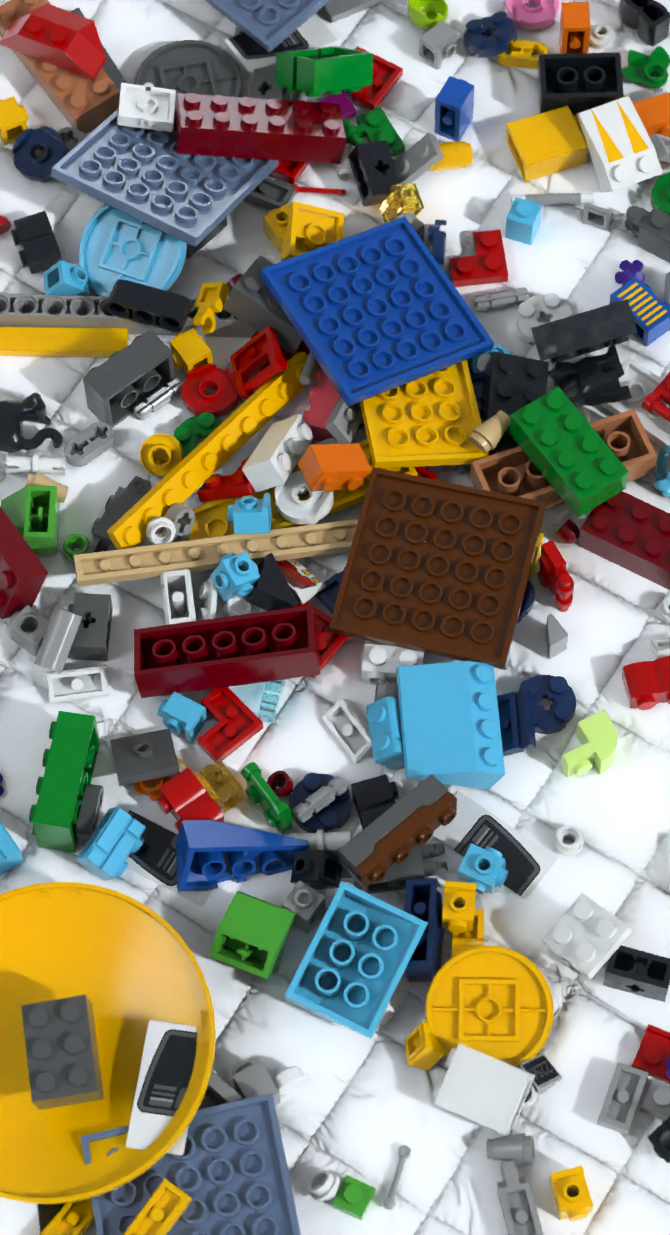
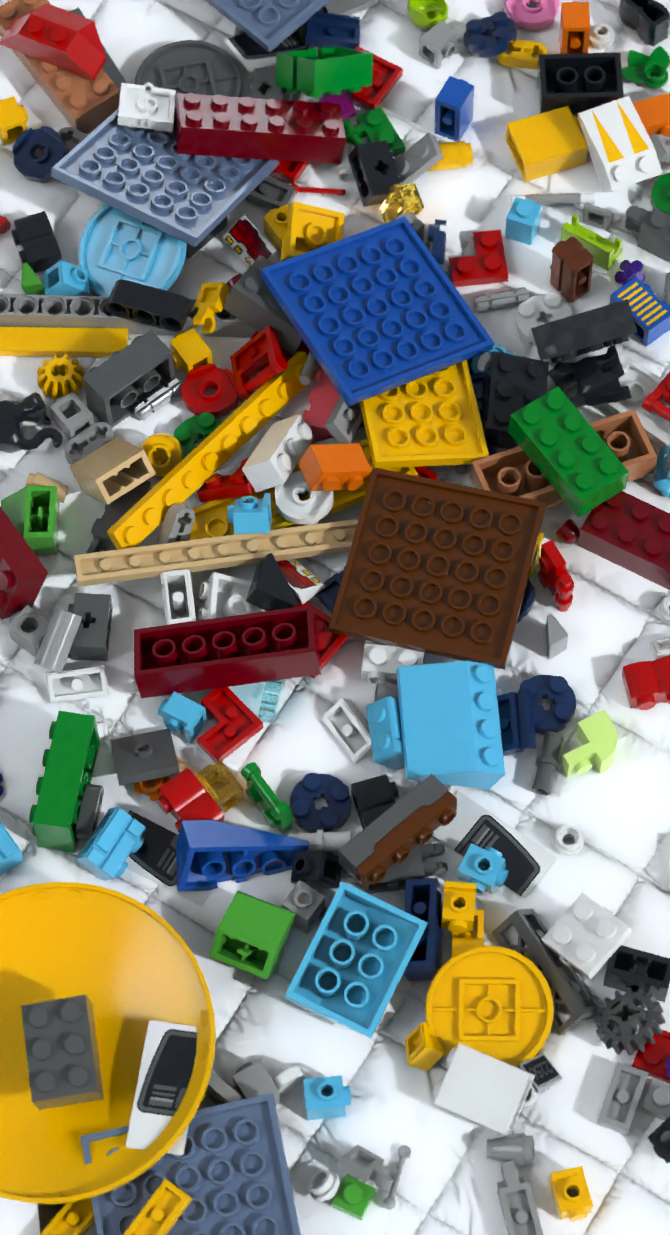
white pin [6,454,66,476] -> none
bright green plate [62,534,91,562] -> none
white plate [146,517,176,545] -> none
medium azure brick [210,551,261,601] -> none
dark red hinge [267,770,294,798] -> none
light grey axle [292,776,348,823] -> none
tan cone [469,410,510,454] -> none
none -> bright green slope [21,263,45,295]
none -> yellow gear [37,353,85,401]
none -> light grey brick [50,392,94,440]
none -> tan brick [69,437,156,505]
none -> slope [222,215,278,268]
none -> medium azure brick [303,1075,351,1120]
none -> dark blue plate [305,11,360,49]
none -> light grey plate [338,1144,401,1192]
none -> dark grey fence [491,909,598,1036]
none -> dark grey pin [532,732,564,796]
none -> copper brick [550,237,594,303]
none -> lime hinge [561,214,623,271]
none -> dark grey gear [594,987,665,1055]

